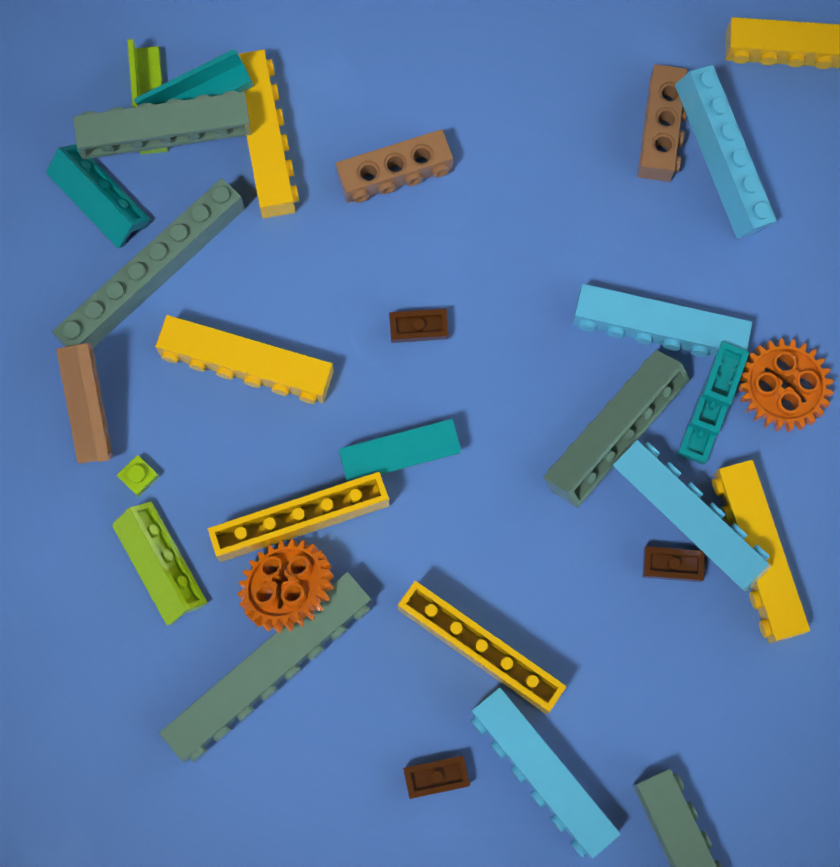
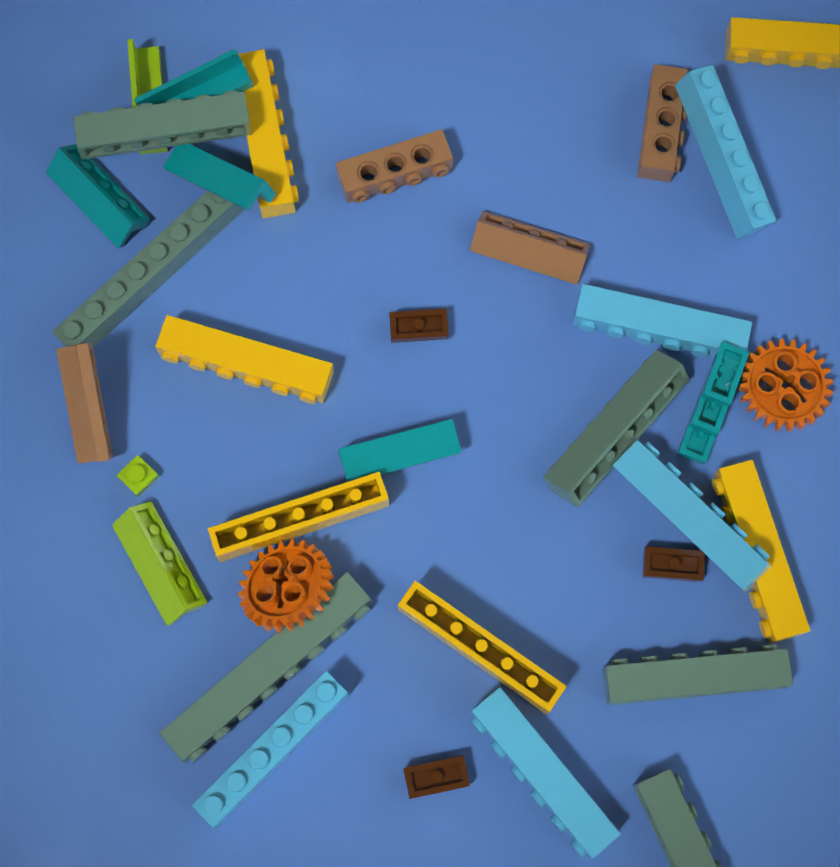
none -> teal panel [163,144,276,211]
none -> medium azure brick [192,671,349,828]
none -> medium nougat panel [470,211,591,284]
none -> sand green brick [603,645,793,705]

